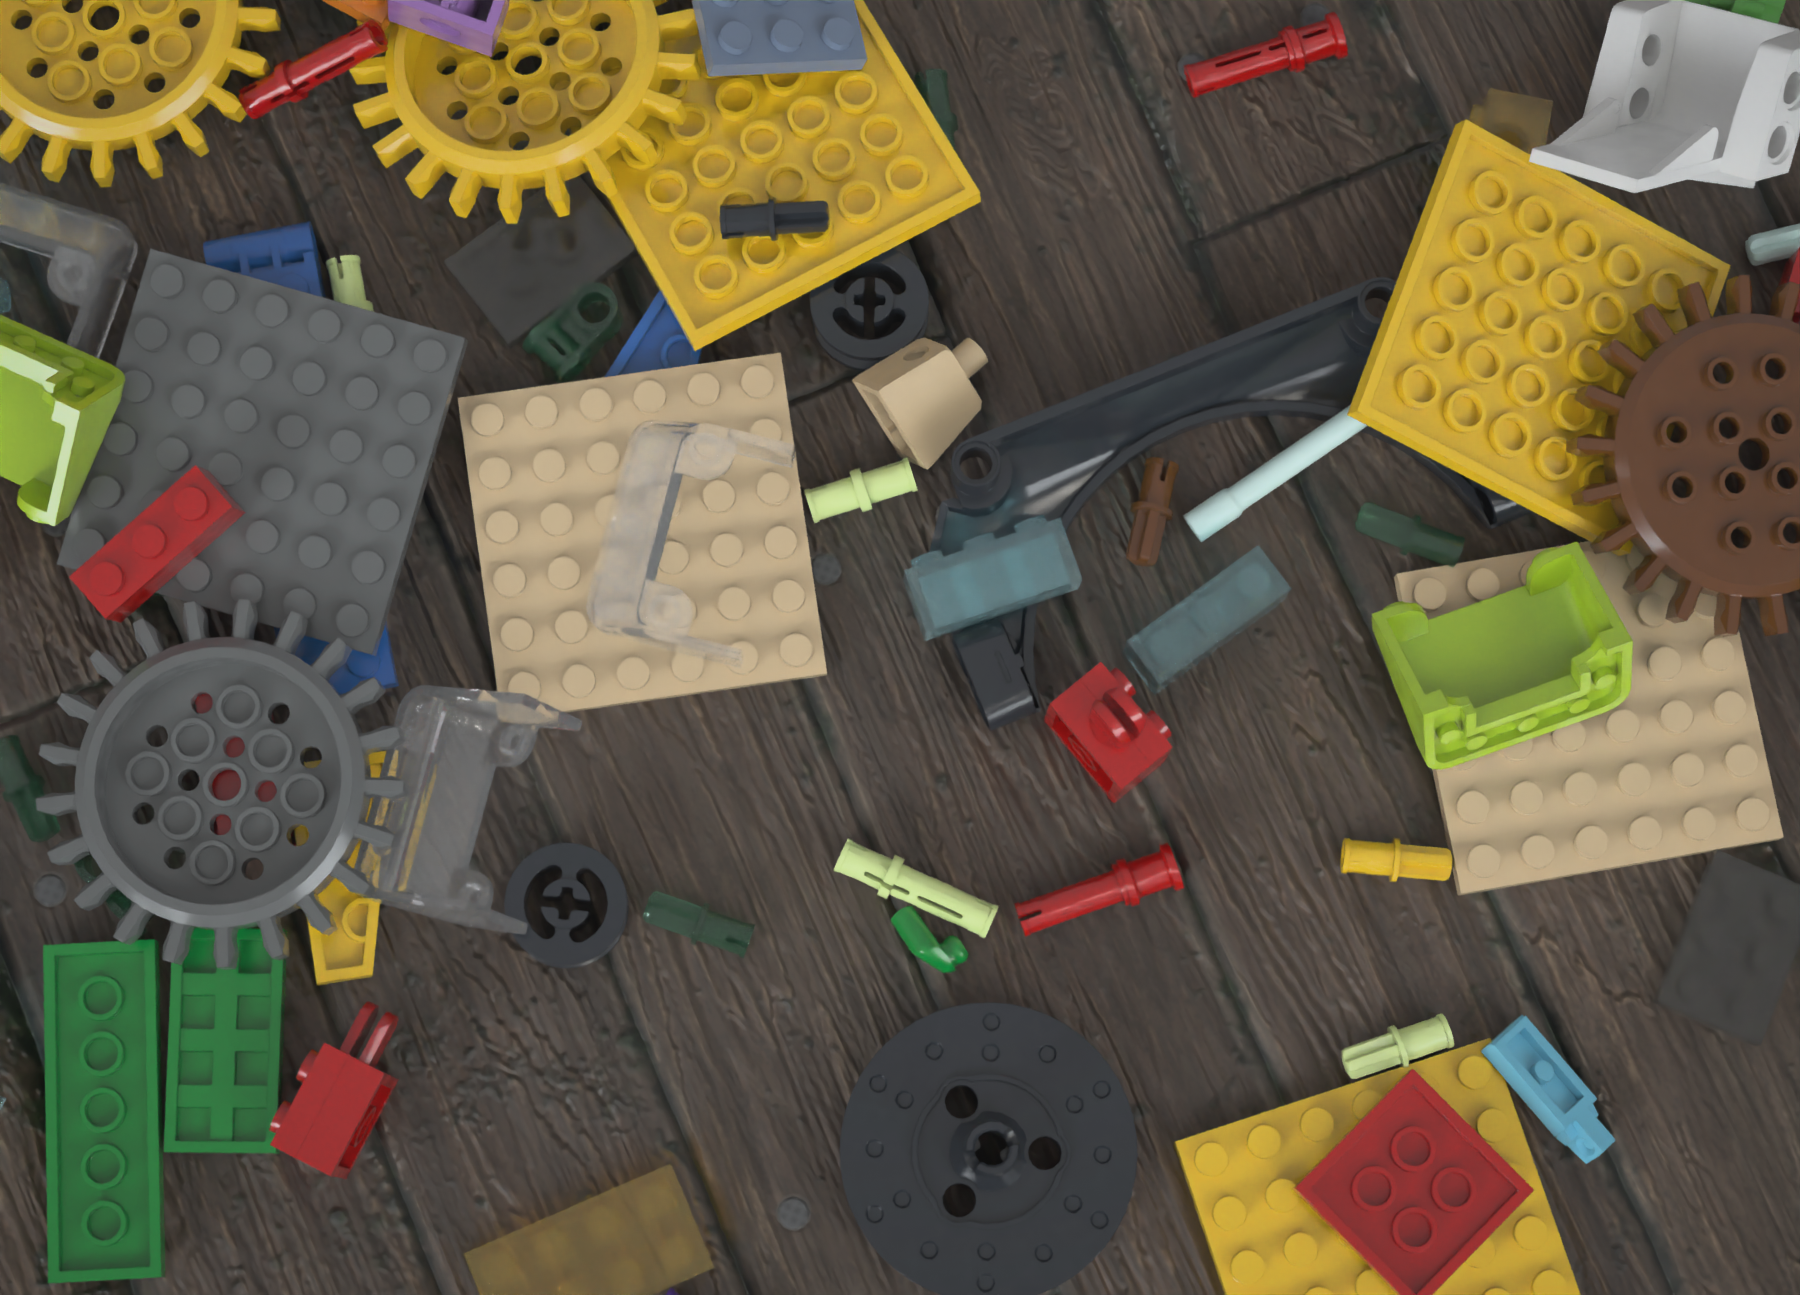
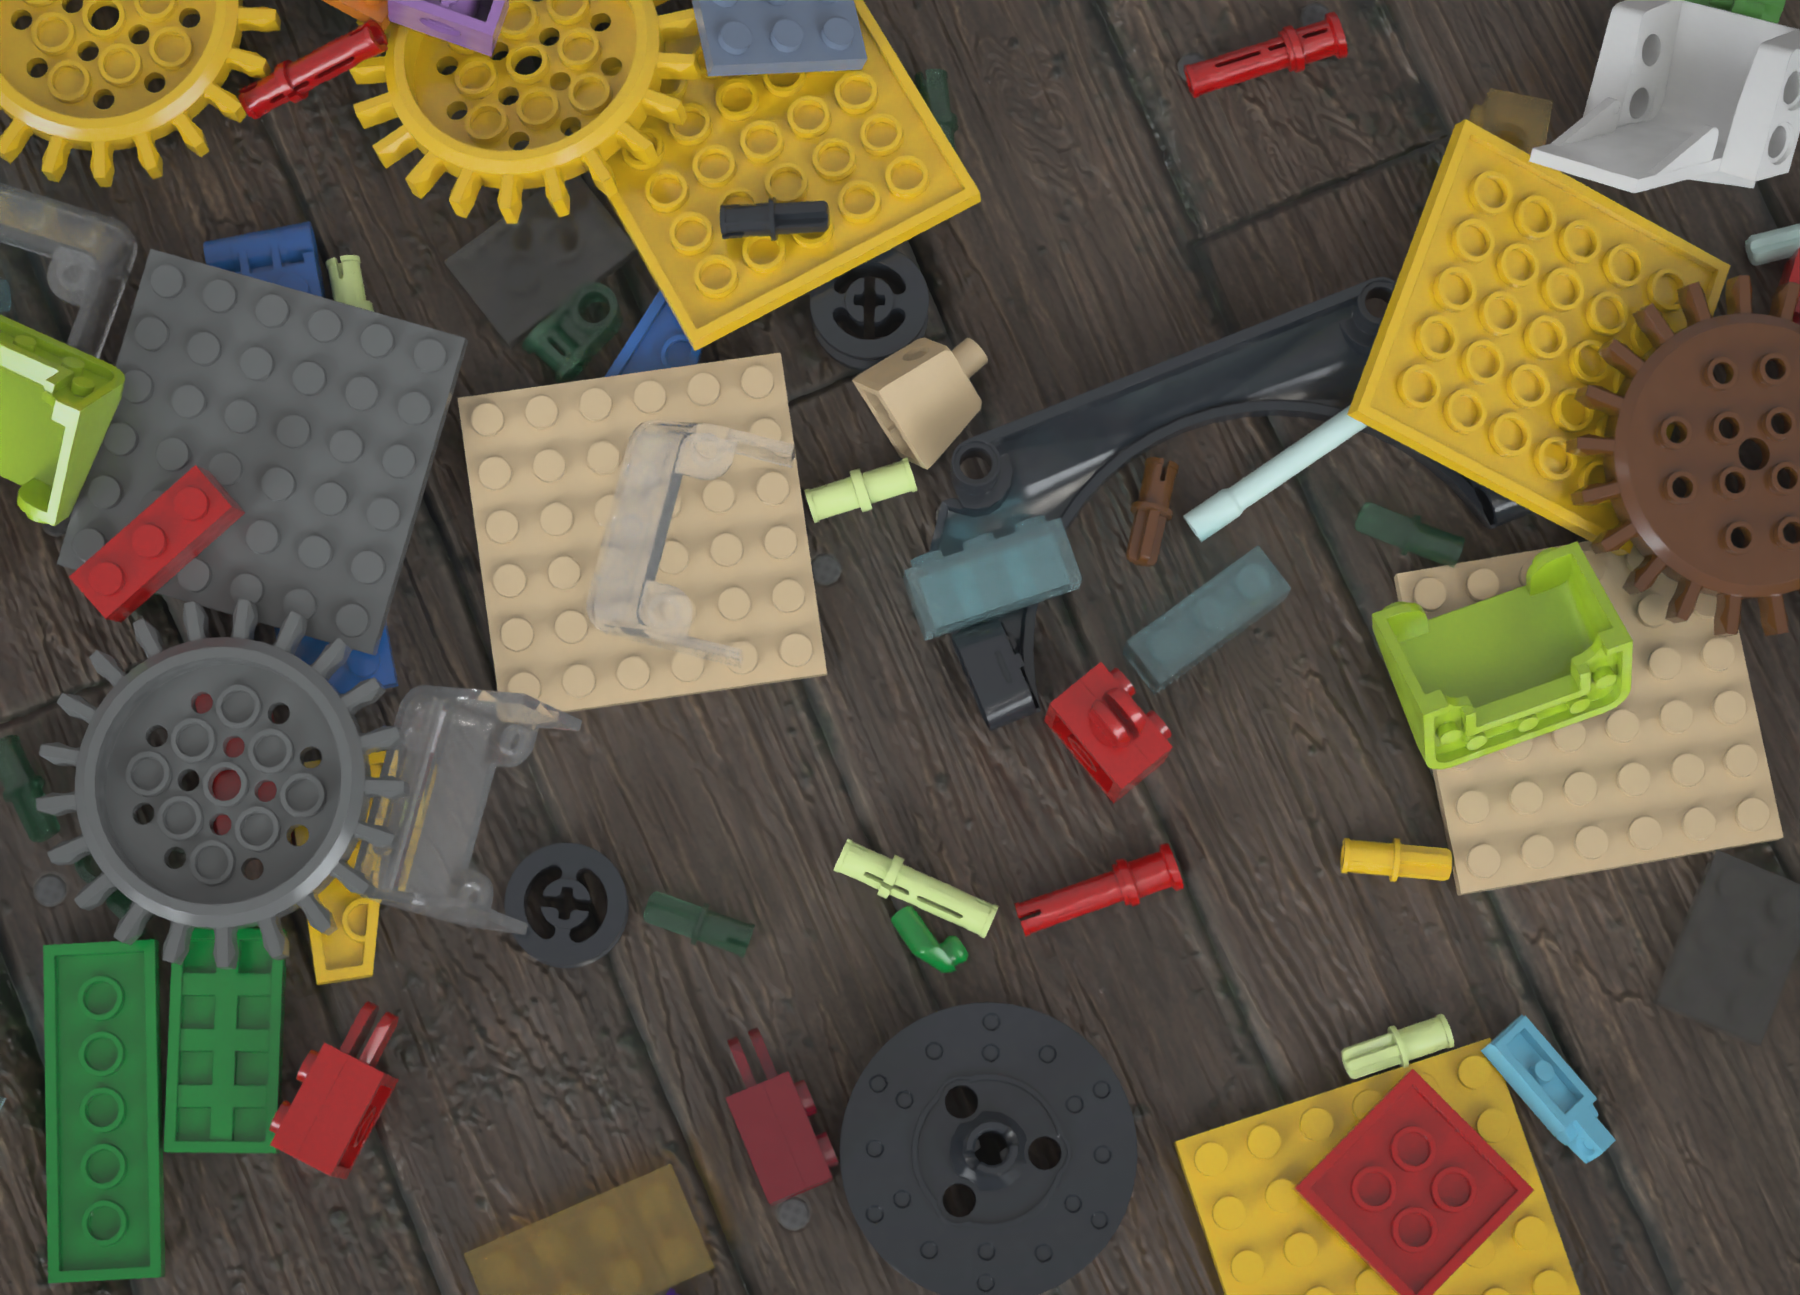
none -> dark red brick [725,1027,839,1207]

